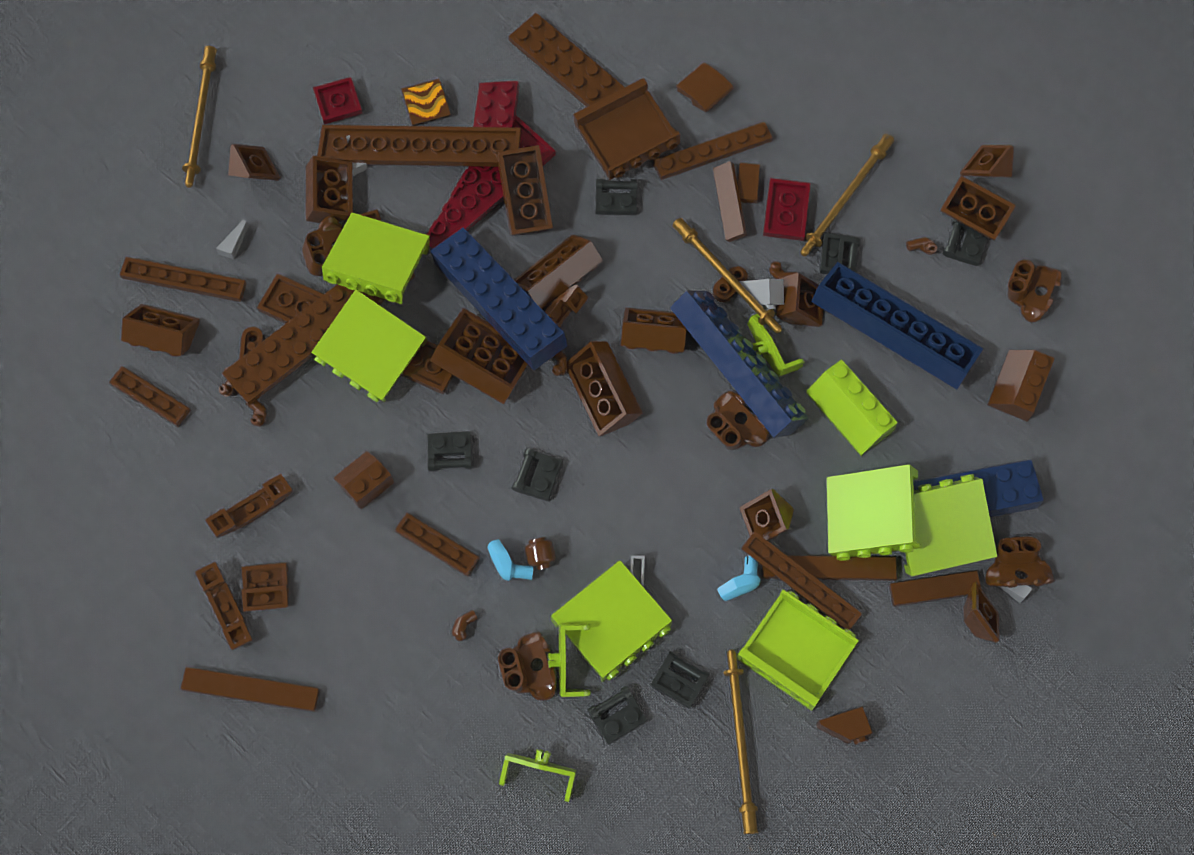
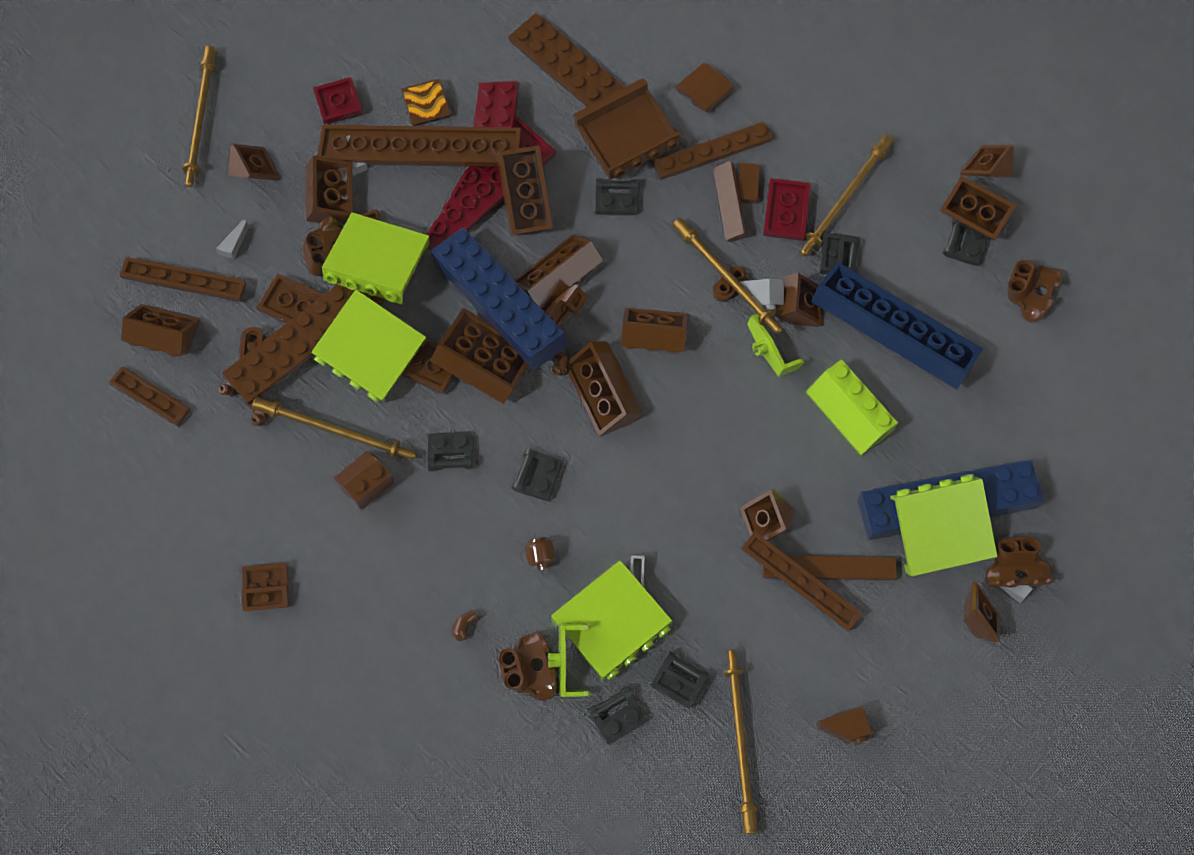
reddish brown tile [180,667,320,712] -> none
reddish brown slope [195,562,253,651] -> none
reddish brown slope [205,473,293,538] -> none
reddish brown tile [395,513,480,577] -> none
medium azure arm [488,539,533,581] -> none
lime piece [499,749,577,802] -> none
dark blue brick [670,290,809,438] -> none
reddish brown piece [706,391,769,450] -> none
medium azure arm [718,556,761,601] -> none
lime panel [737,590,859,711] -> none
reddish brown arm [769,261,798,279] -> none
lime panel [827,464,921,561] -> none
reddish brown tile [889,571,981,607] -> none
reddish brown arm [906,237,938,255] -> none
reddish brown slope [987,350,1055,421] -> none
none -> pearl gold bar [252,396,416,459]

